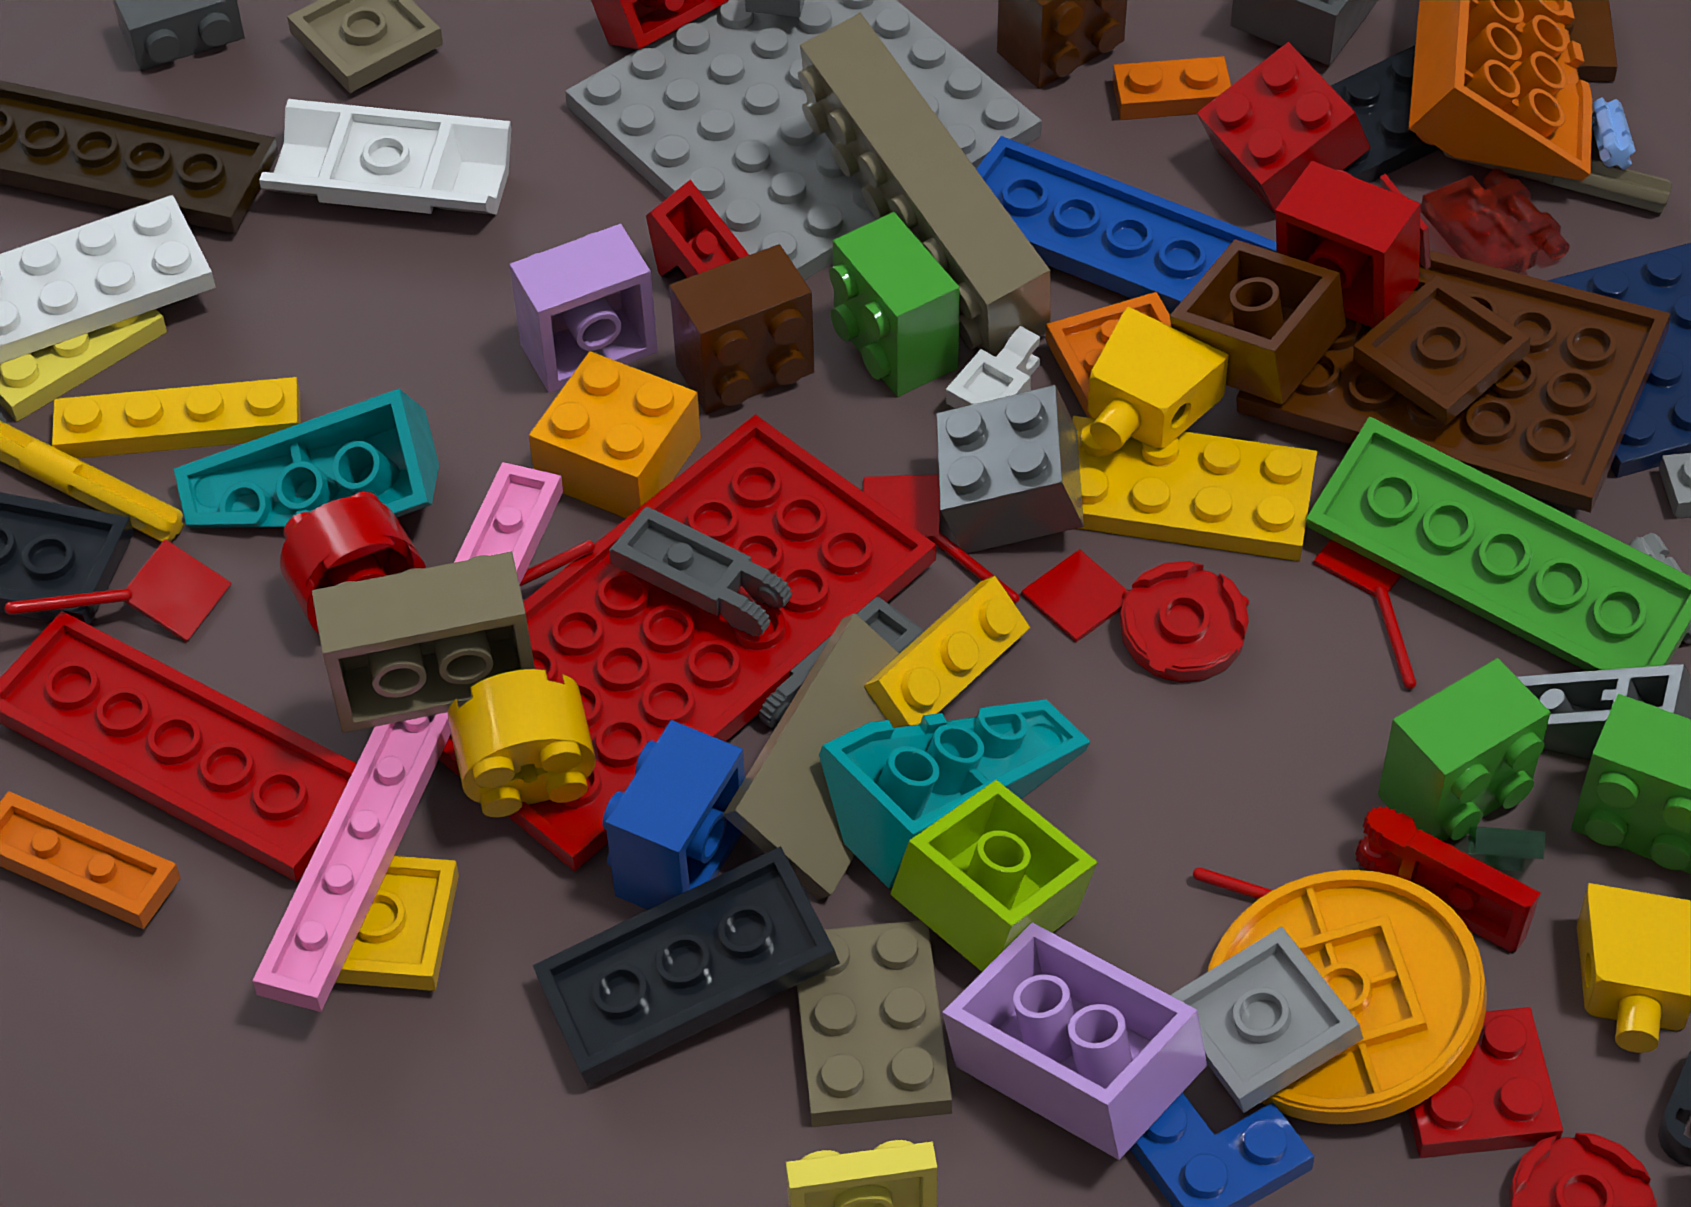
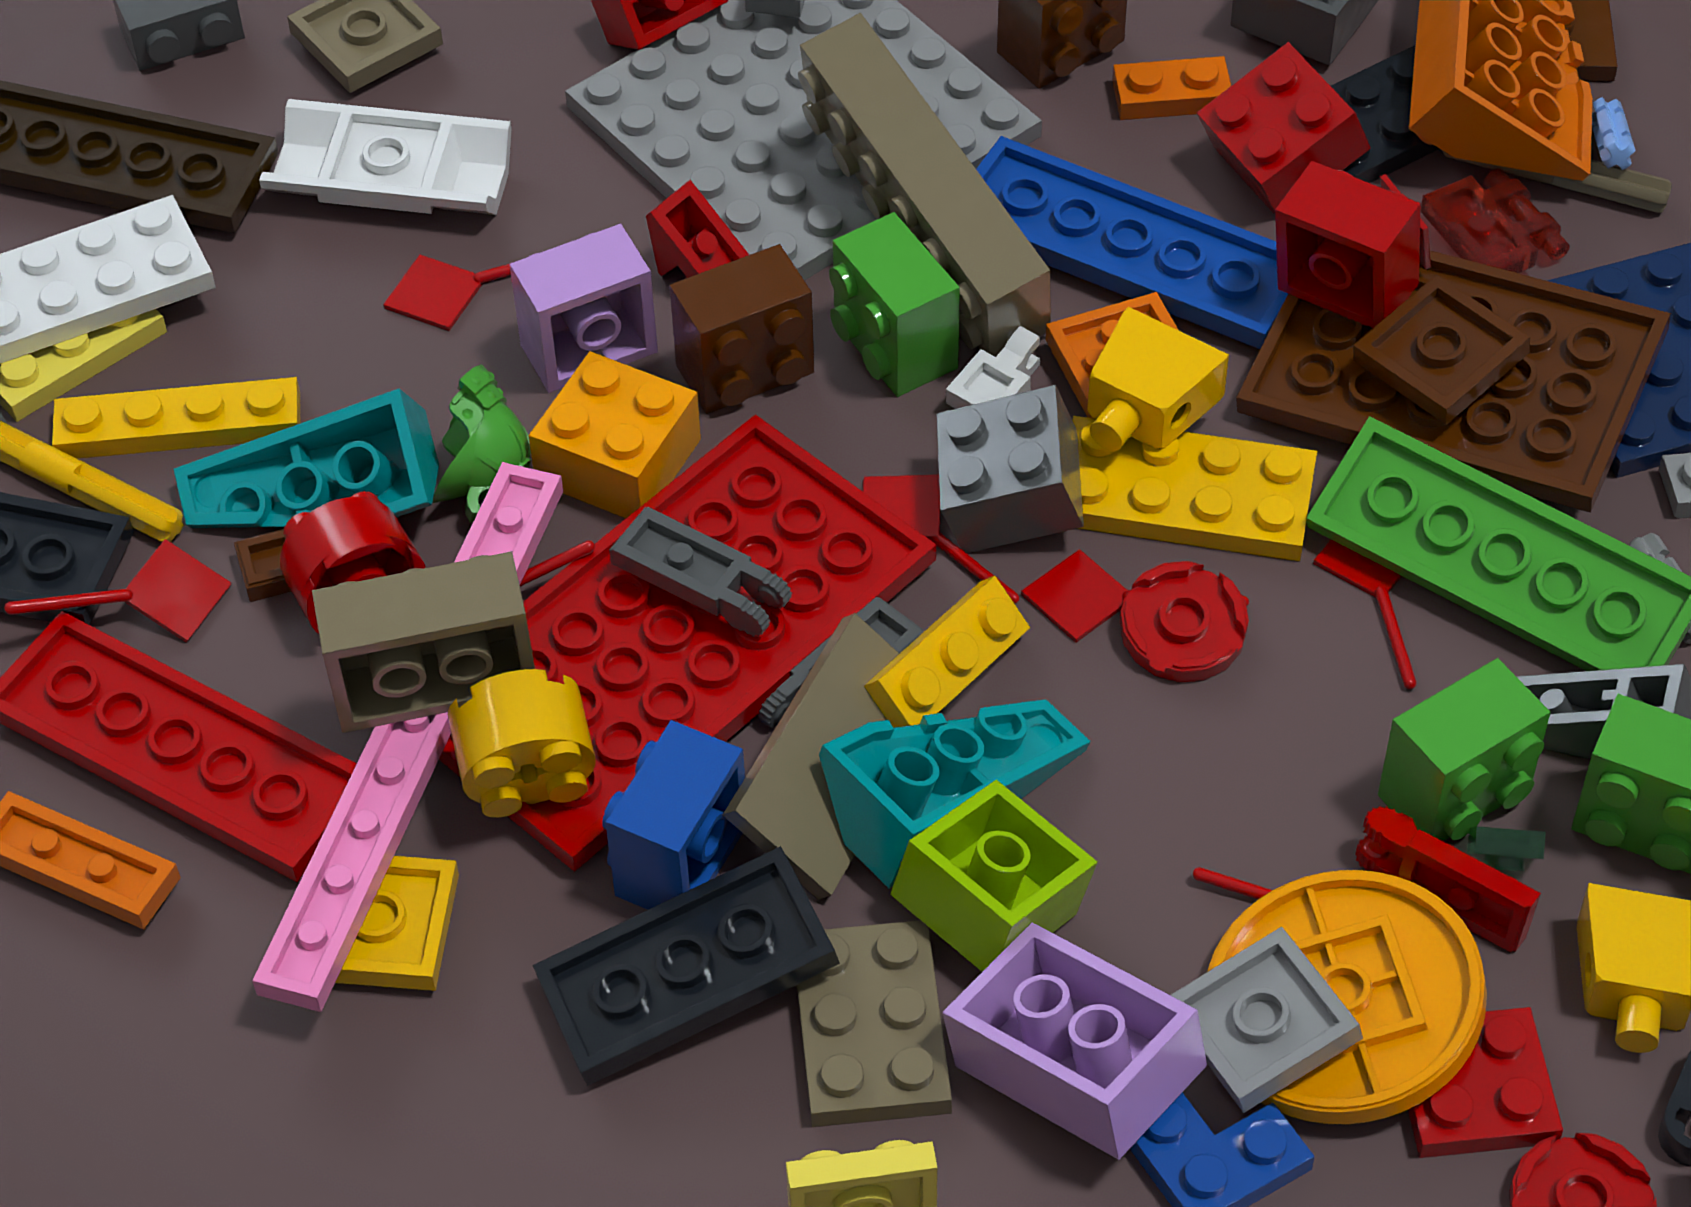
reddish brown brick [1169,239,1346,405] -> none
none -> reddish brown tile [233,529,292,602]
none -> red piece [383,254,511,331]
none -> bright green helmet [433,364,532,522]

